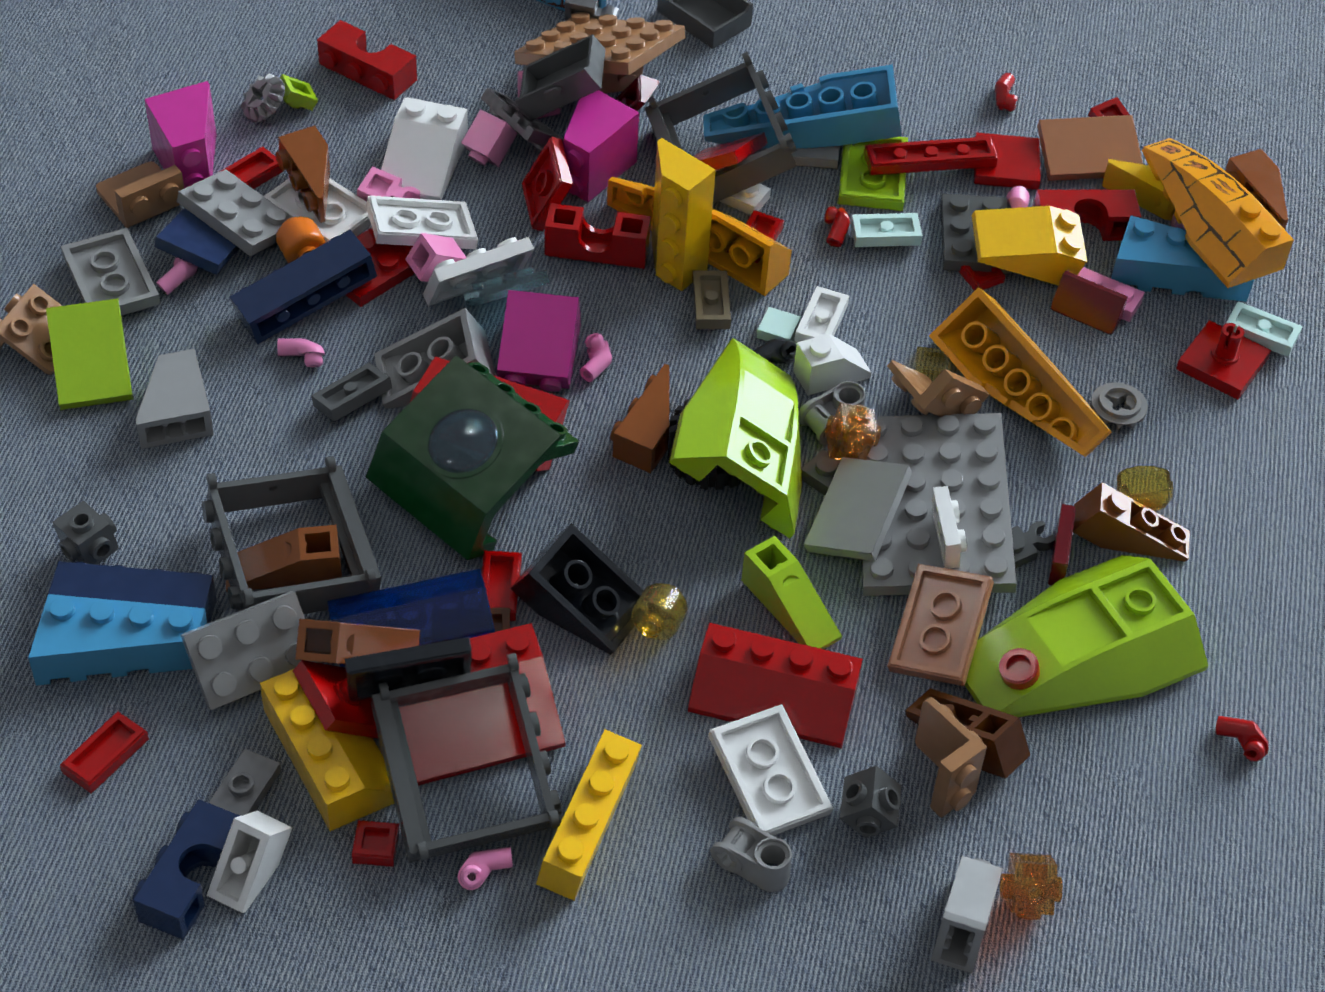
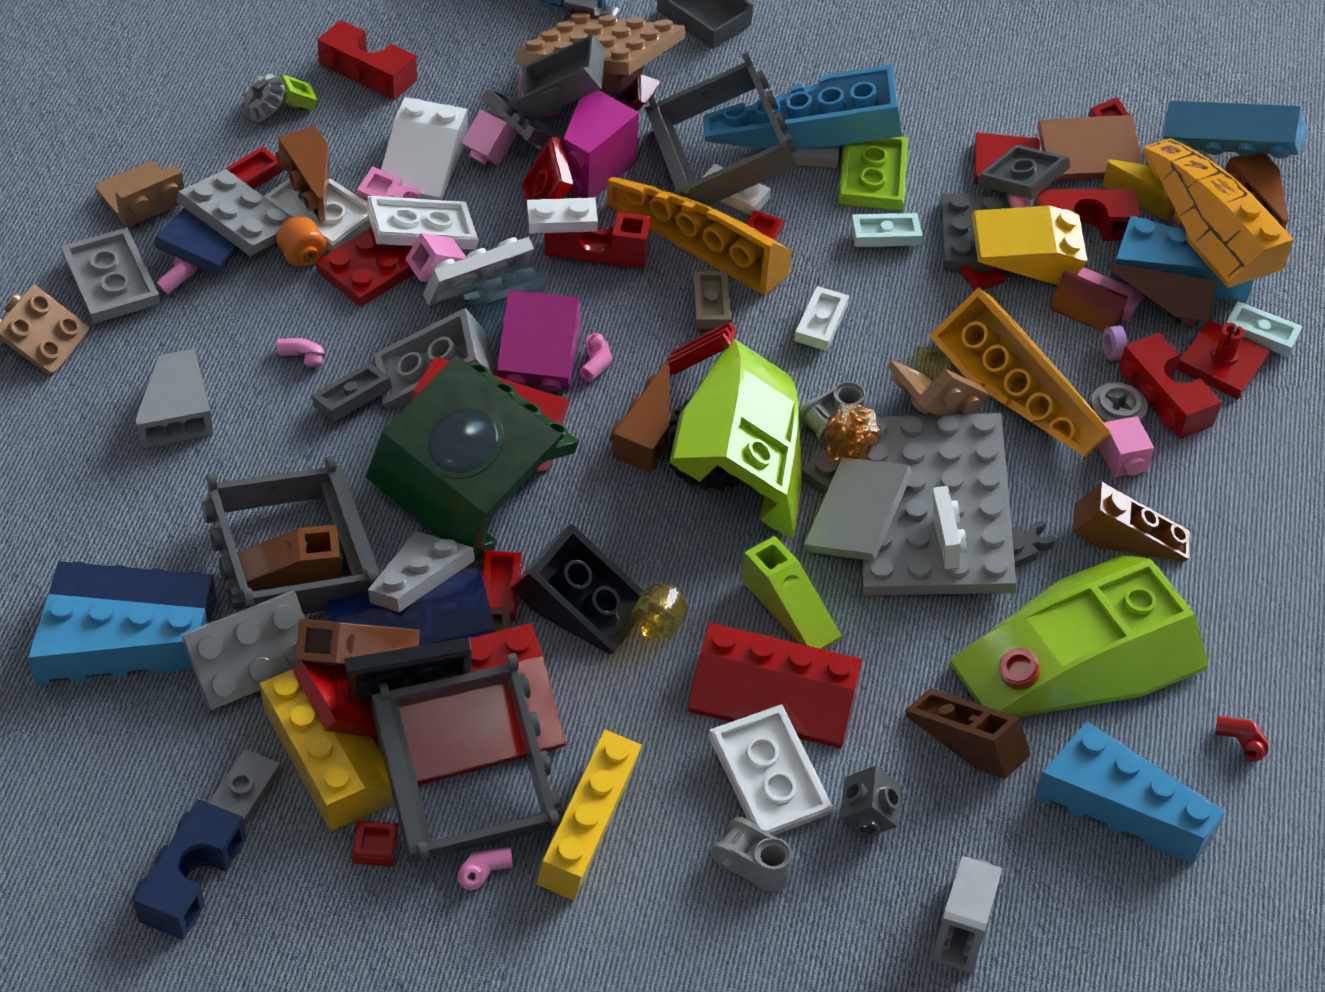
lime tile [46,298,134,410] -> none
dark grey brick [52,501,119,565] -> none
red tile [60,711,149,794] -> none
dark pink slope [144,81,216,188] -> none
white slope [206,811,293,913] -> none
dark blue brick [230,229,377,345] -> none
yellow slope [651,138,716,291] -> none
red tile [693,132,767,170] -> none
black arm [754,339,797,364] -> none
light aqua tile [756,307,801,341] -> none
white slope [793,334,872,395] -> none
red arm [824,206,850,247] -> none
red tile [864,137,998,175] -> none
nougat tile [888,563,994,686] -> none
medium nougat bracket [915,697,987,818] -> none
red arm [995,73,1018,112] -> none
clear orange brick [1000,852,1063,920] -> none
dark red tile [1048,504,1076,585] -> none
clear yellow hair [1117,466,1173,512] -> none
none -> light grey wing [368,531,475,612]
none -> white plate [527,198,598,233]
none -> red tile [665,321,736,375]
none -> dark grey tile [977,145,1070,199]
none -> dark azure wedge [1034,721,1225,864]
none -> bright pink brick [1098,416,1154,478]
none -> lavender tile [1102,326,1128,361]
none -> reddish brown slope [1108,263,1217,326]
none -> red arch [1118,332,1222,439]
none -> dark azure slope [1163,101,1308,158]

